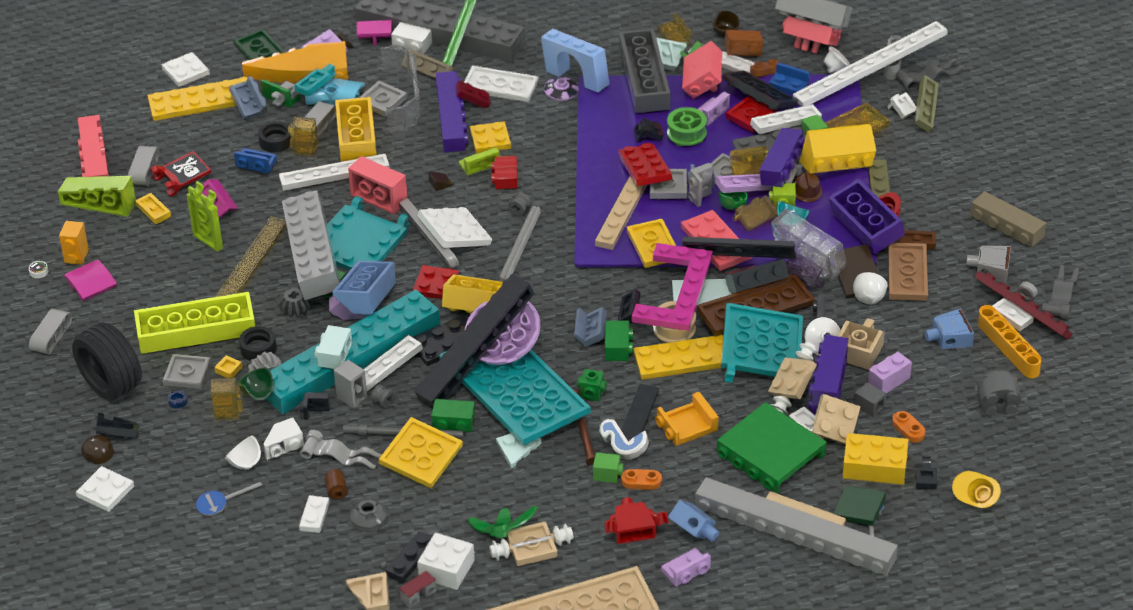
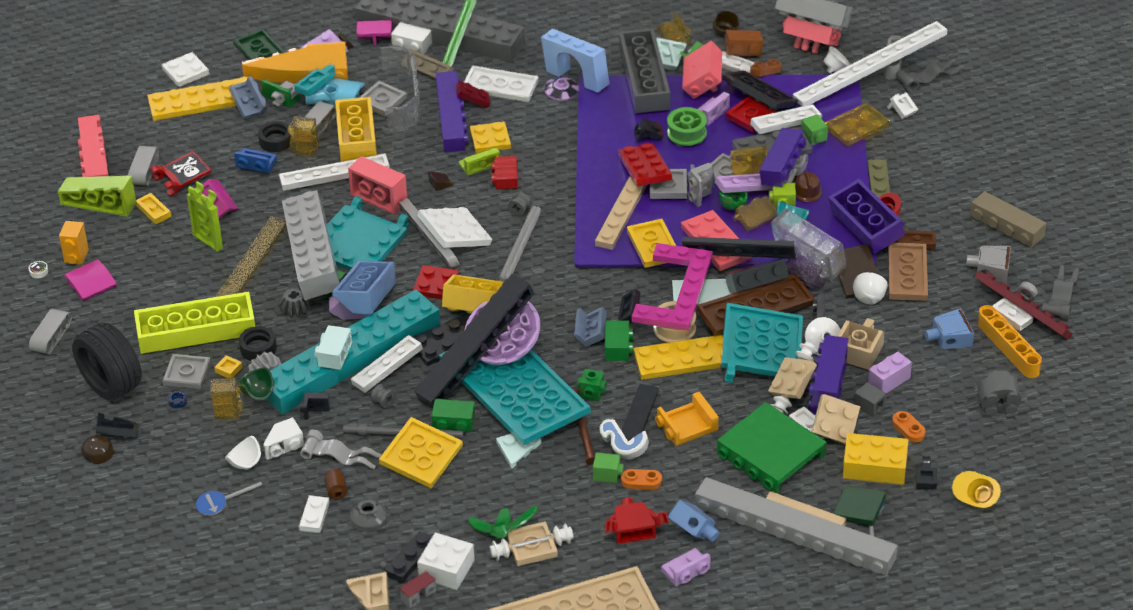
white plate [76,466,134,512] -> none
light grey brick [334,360,368,408] -> none
blue bracket [768,63,810,95] -> none
yellow slope [800,124,876,174] -> none
olive plate [914,75,939,132] -> none

